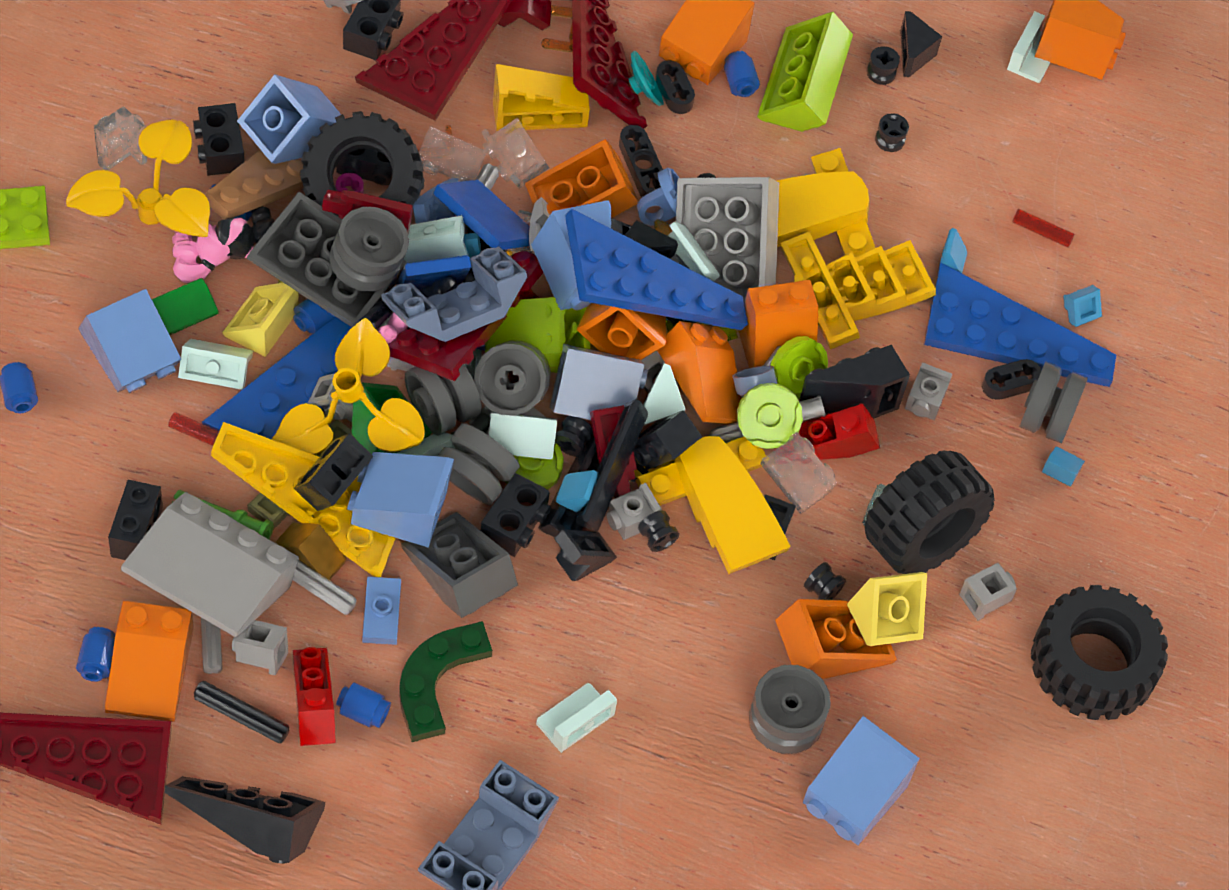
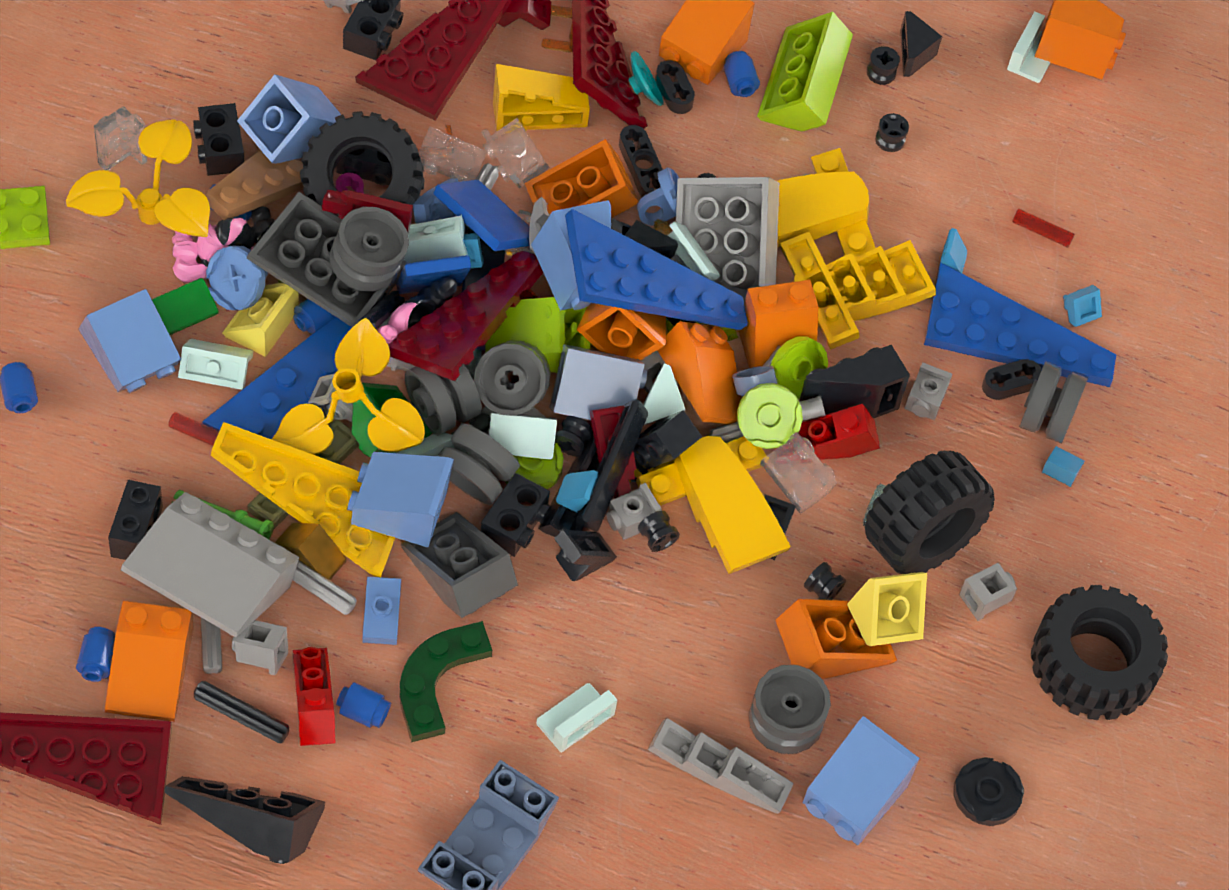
black brick [294,433,373,511] -> none
sand blue slope [381,247,527,342] -> none
none -> medium blue tile [206,246,268,310]
none -> light grey slope [648,718,794,814]
none -> black tile [953,757,1024,826]

